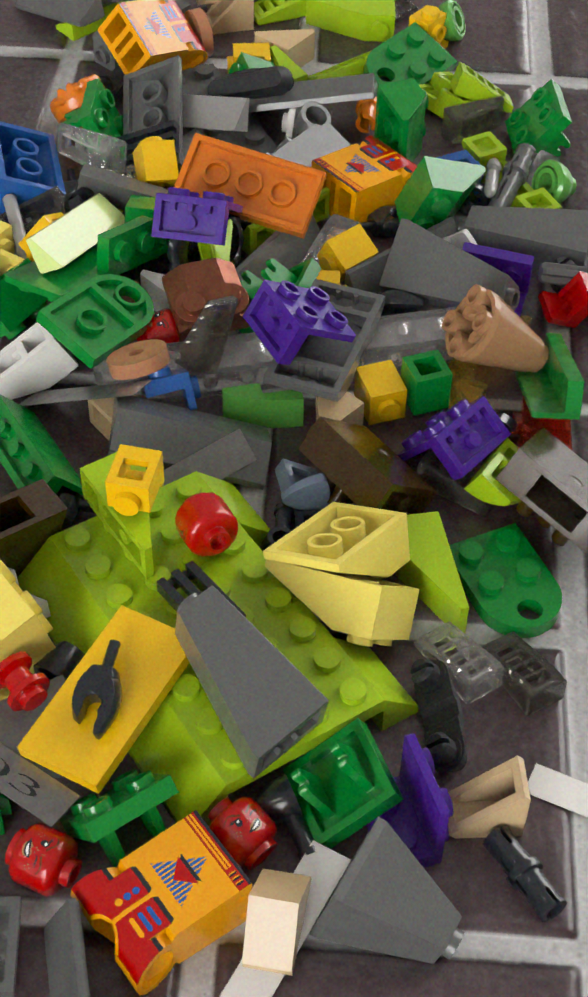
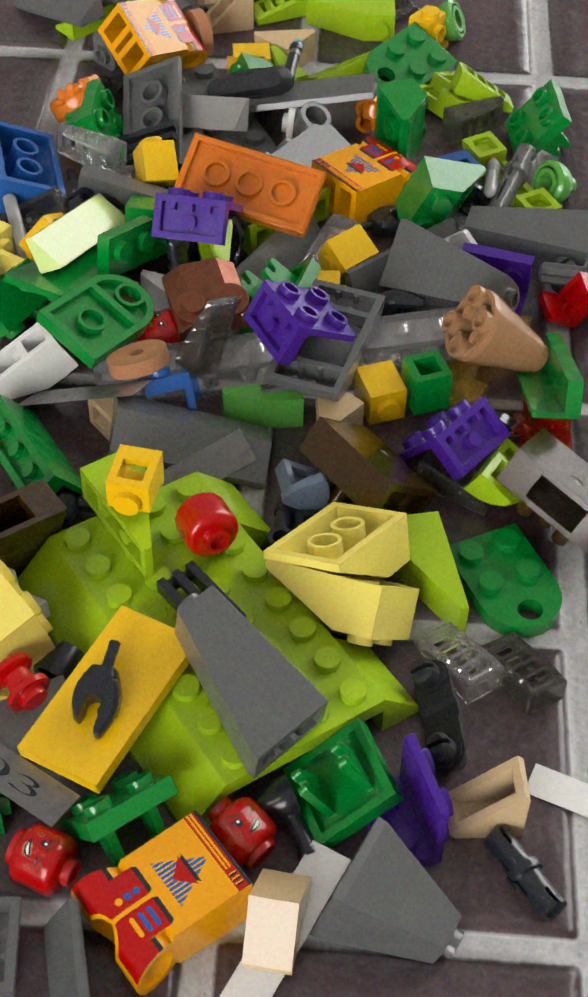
none -> piece [285,38,304,79]

